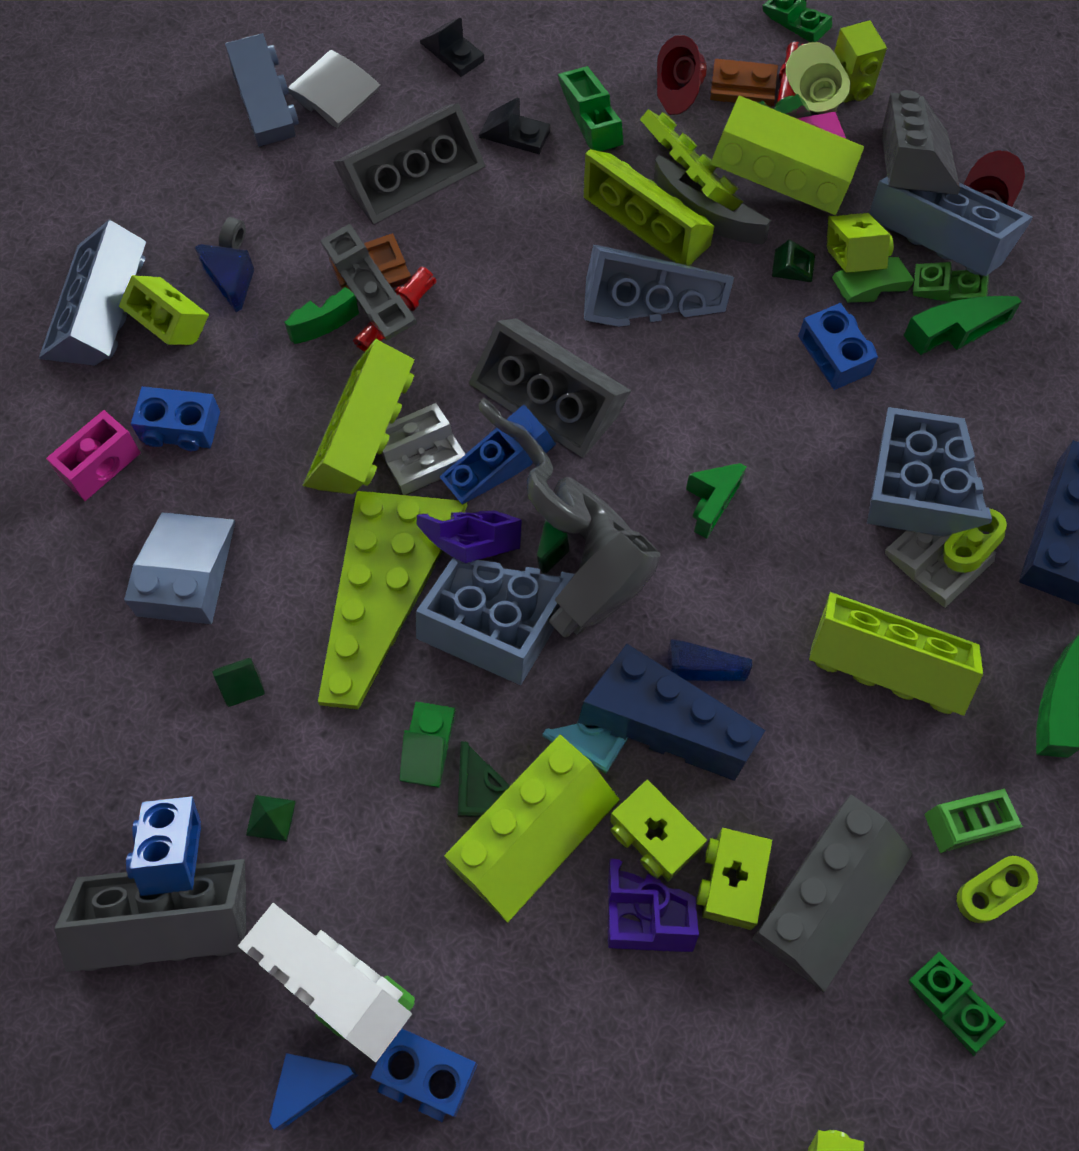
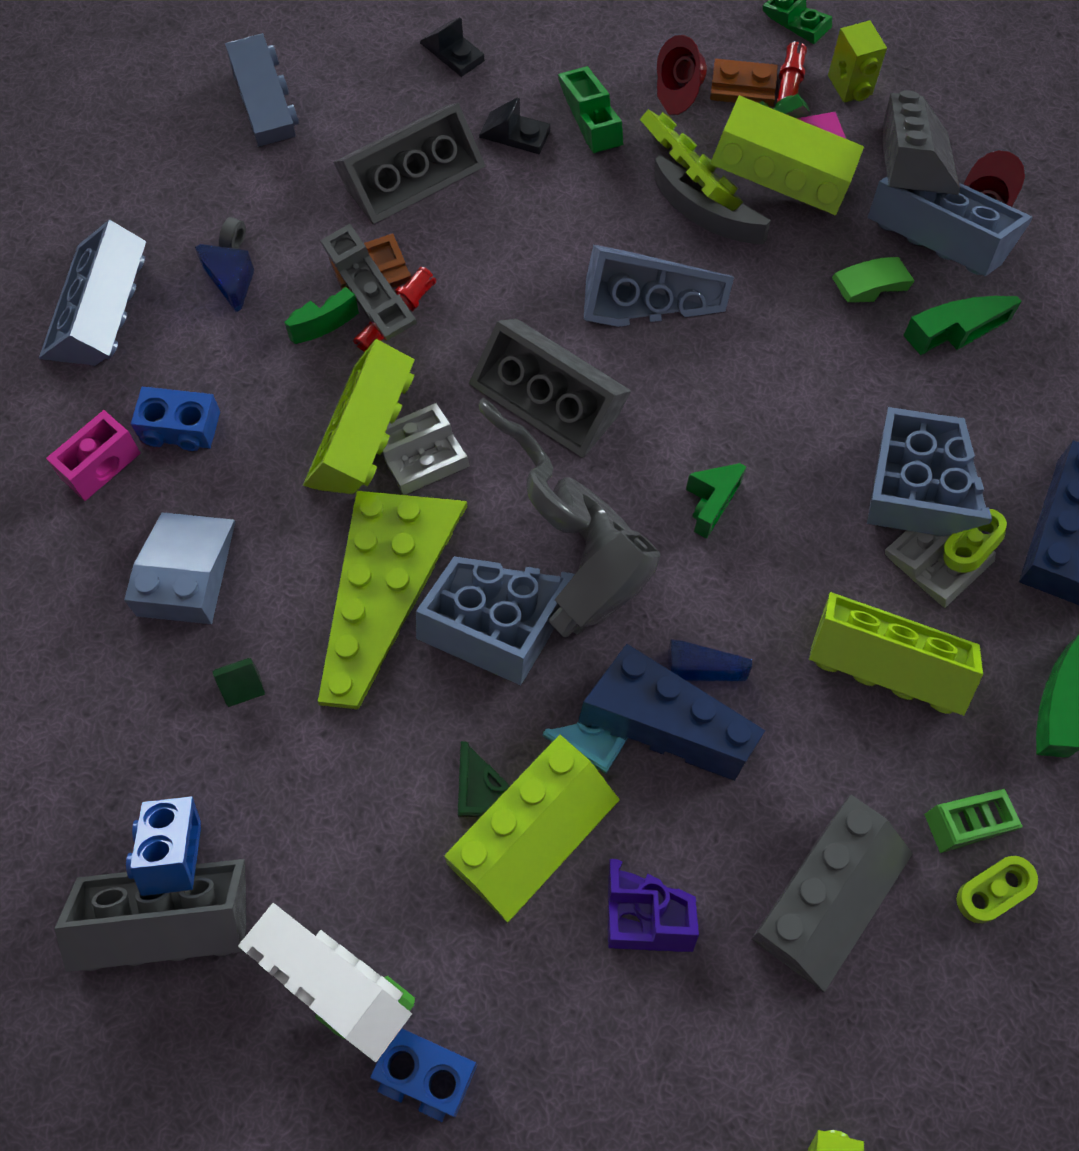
lime brick [119,275,209,345] -> none
dark green slope [246,795,296,842] -> none
blue slope [269,1053,358,1130] -> none
light grey slope [288,50,380,128] -> none
green slope [399,701,456,788] -> none
dark purple slope [416,511,522,563] -> none
blue slope [439,405,556,505] -> none
dark green slope [537,520,569,573] -> none
lime slope [583,149,714,266] -> none
lime brick [610,779,707,882] -> none
lime brick [696,827,772,930] -> none
dark green slope [772,239,815,282] -> none
yellowish green piece [786,42,850,114] -> none
blue brick [798,303,878,390] -> none
lime brick [827,213,894,273] -> none
green slope [908,952,1006,1056] -> none
bright green slope [913,262,989,302] -> none

